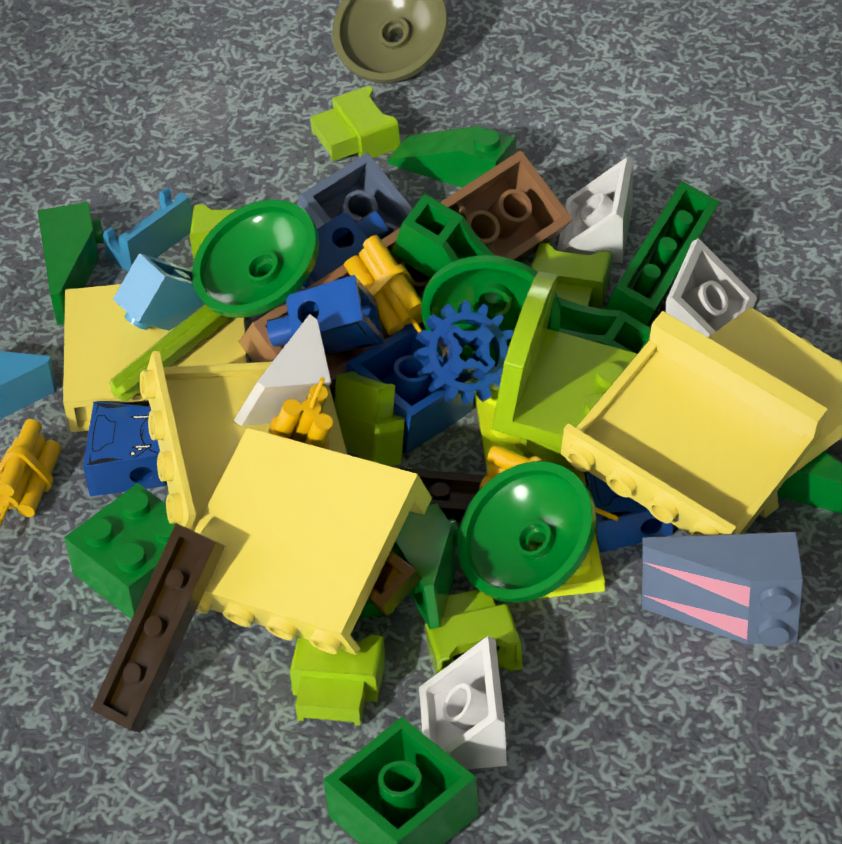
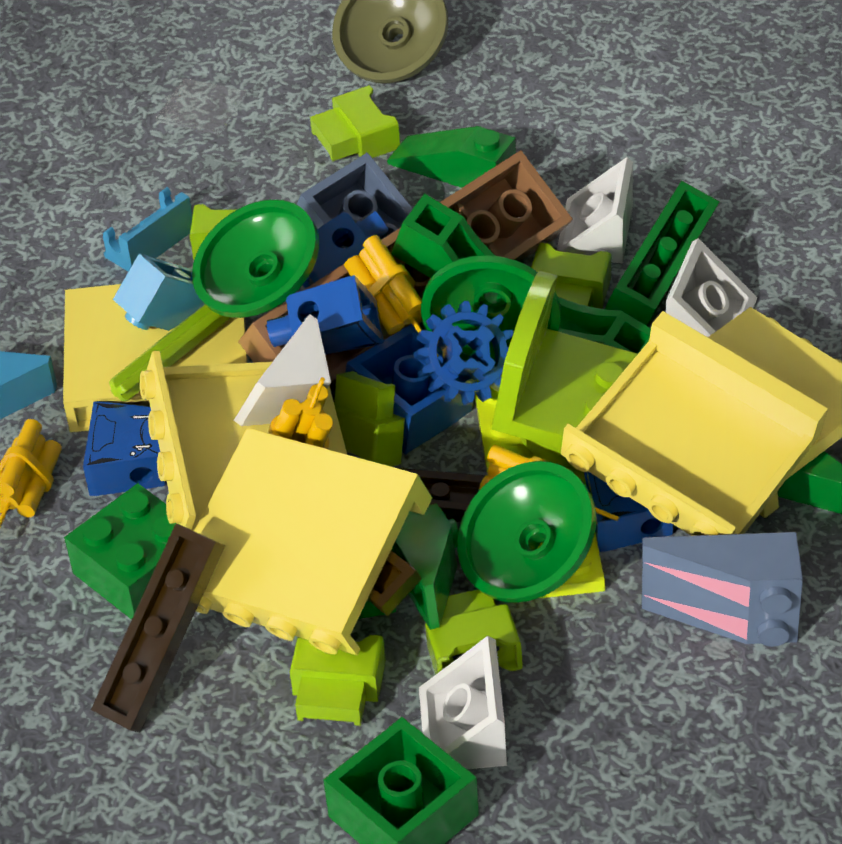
green slope [37,202,104,325] -> none

